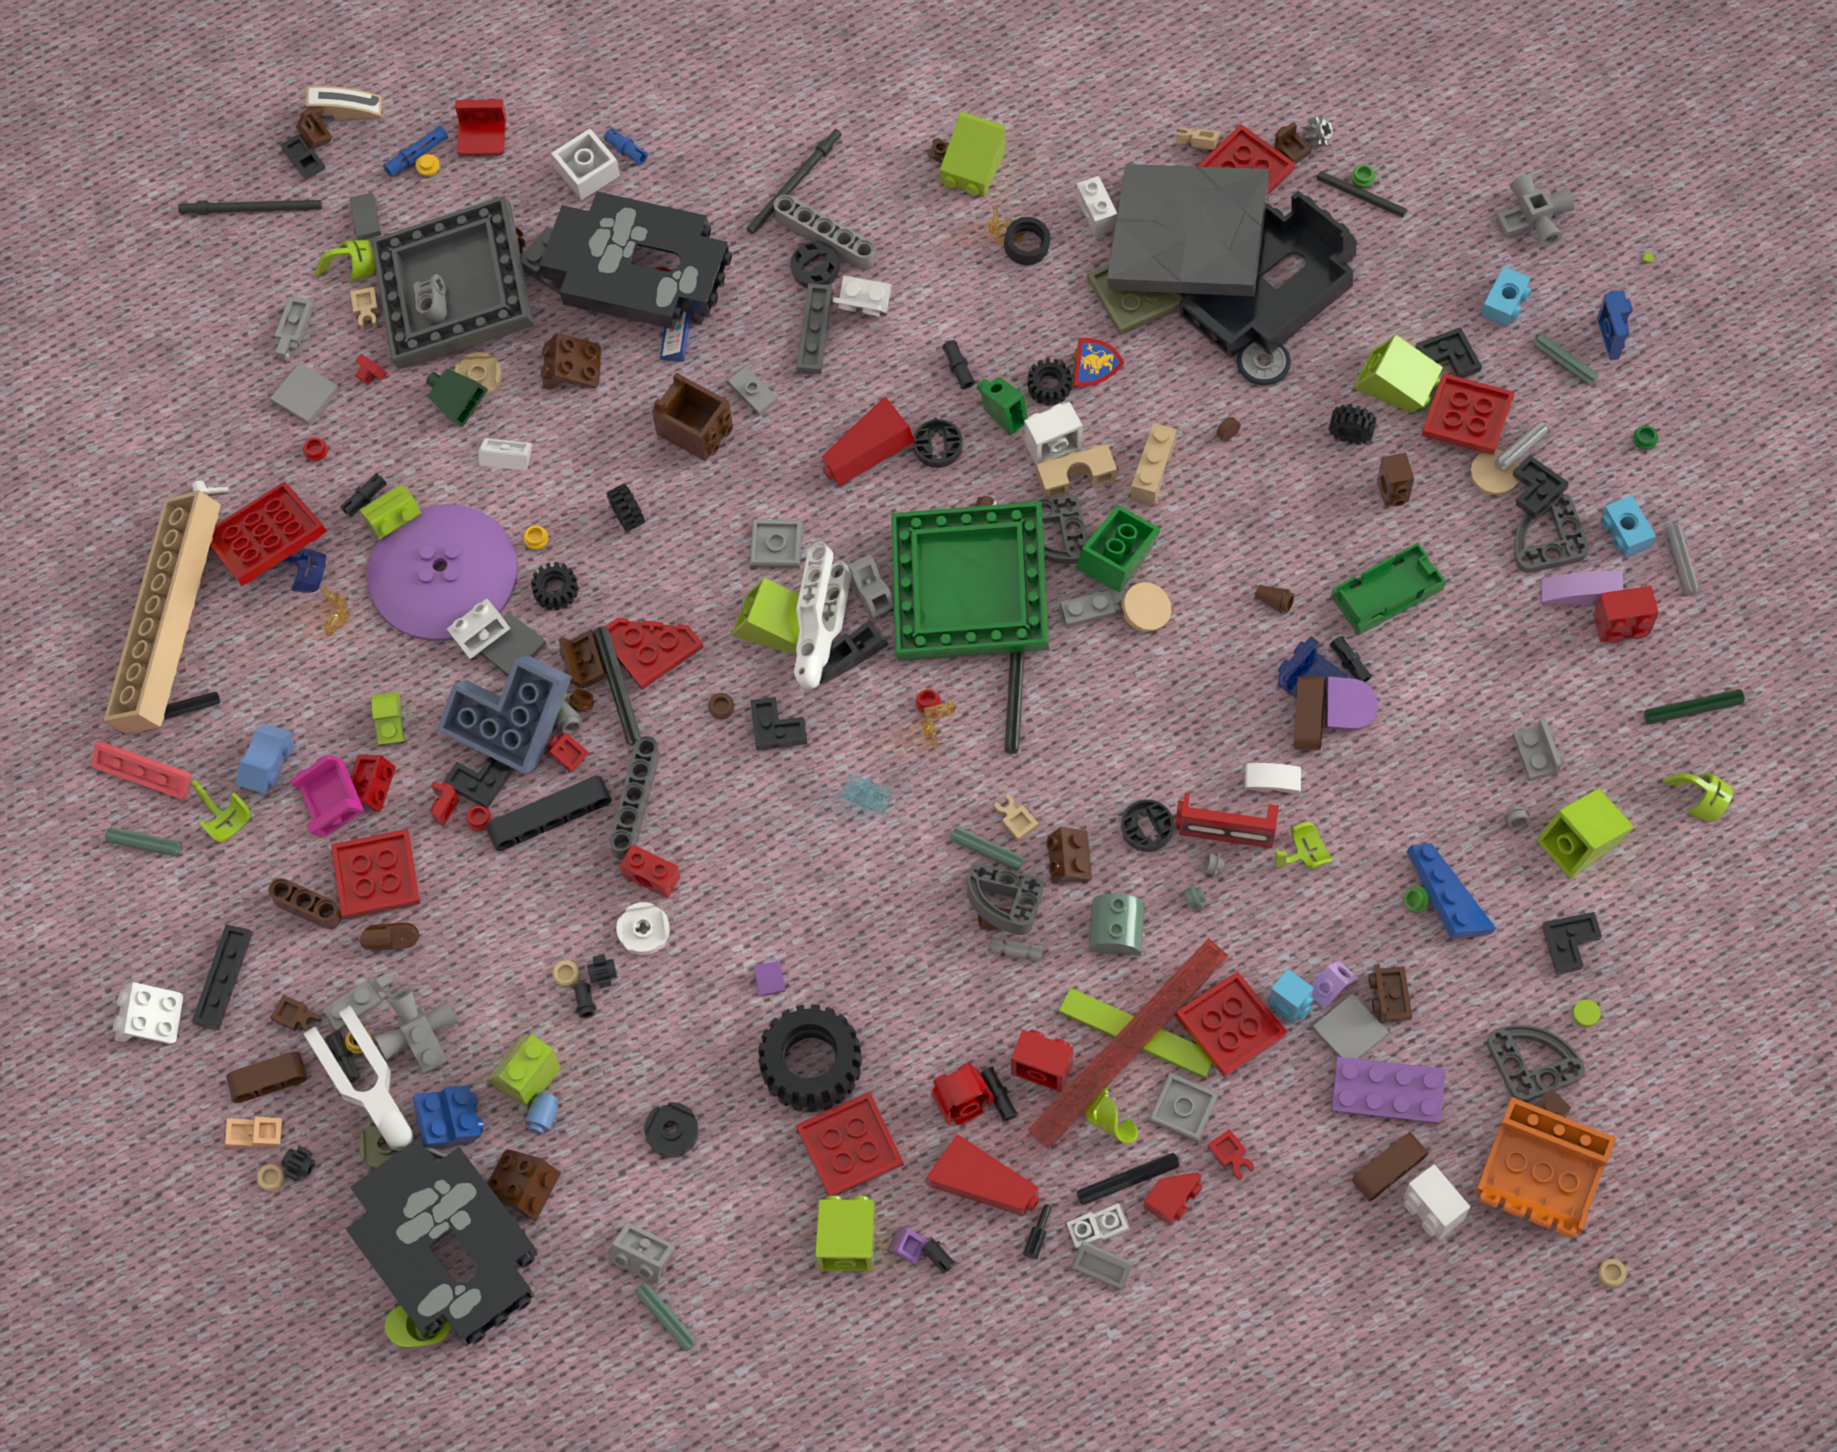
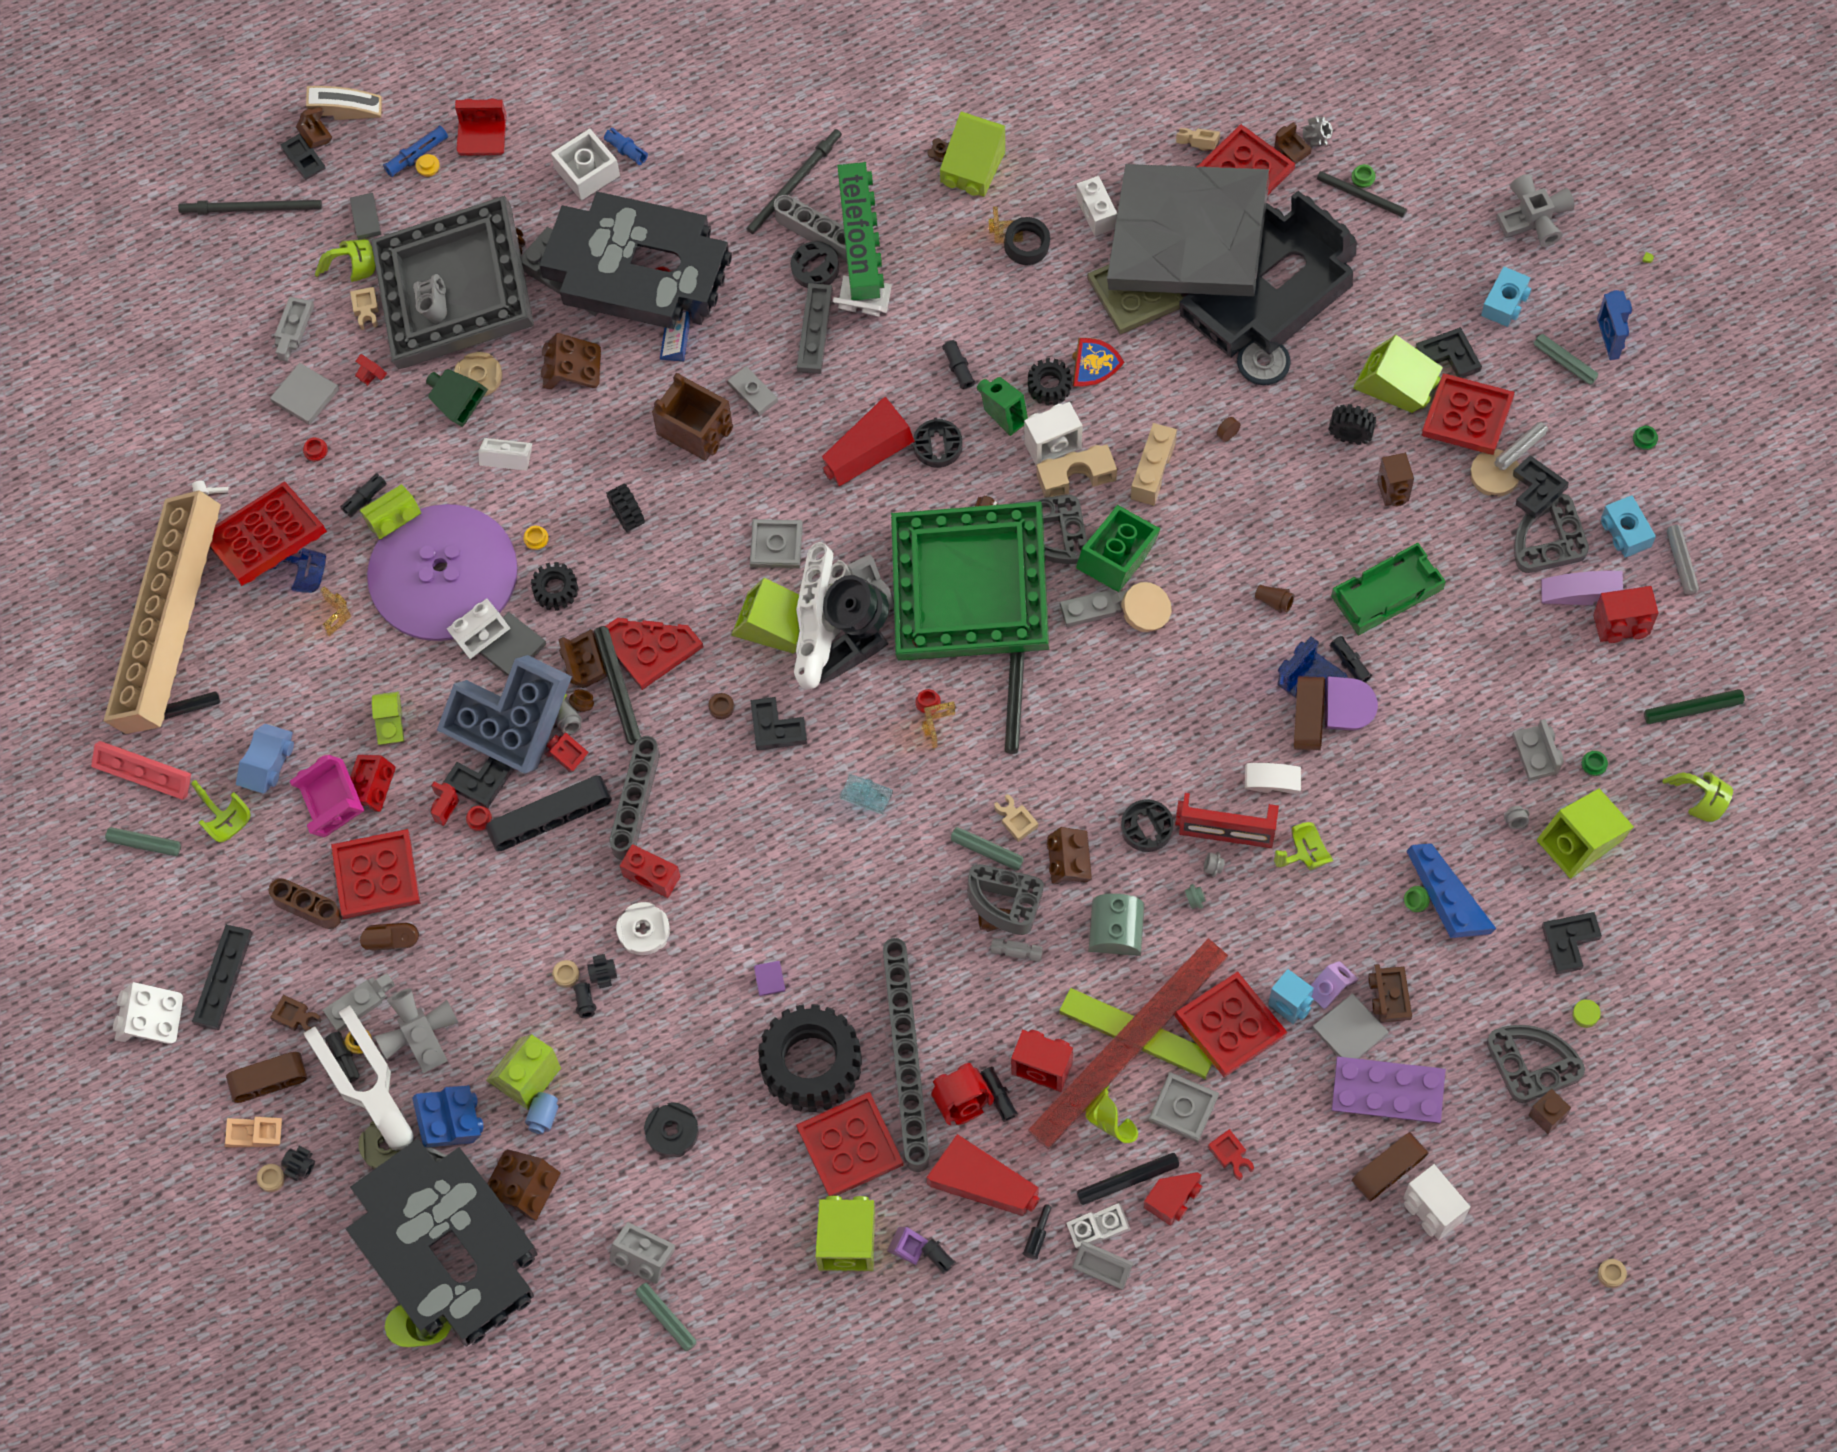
orange slope [1475,1097,1616,1239] -> none
none -> black wheel [823,575,889,639]
none -> green brick [837,162,884,301]
none -> dark grey beam [883,938,930,1172]
none -> green plate [1581,751,1608,776]

